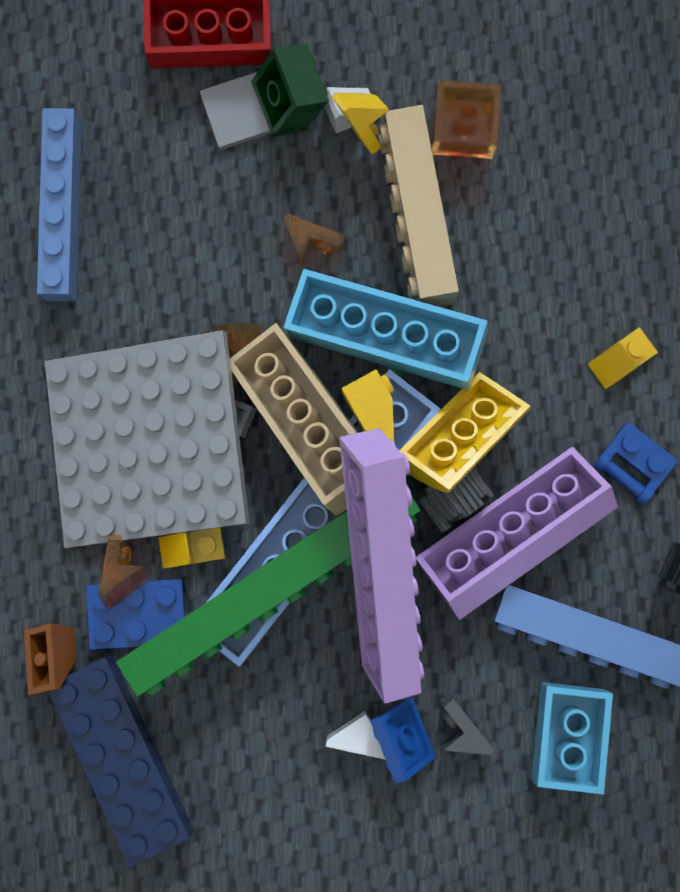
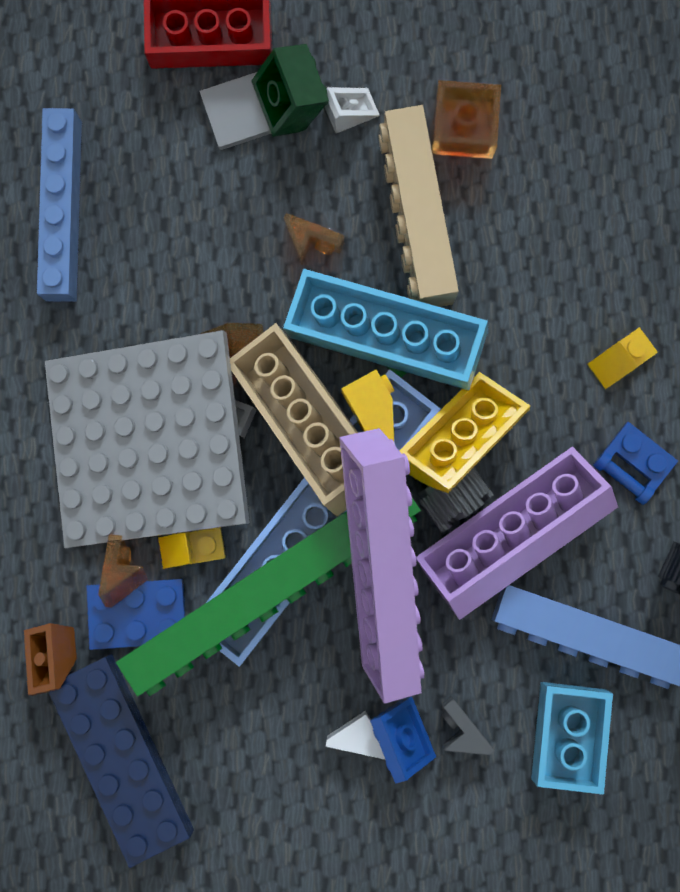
yellow slope [331,93,388,155] -> none

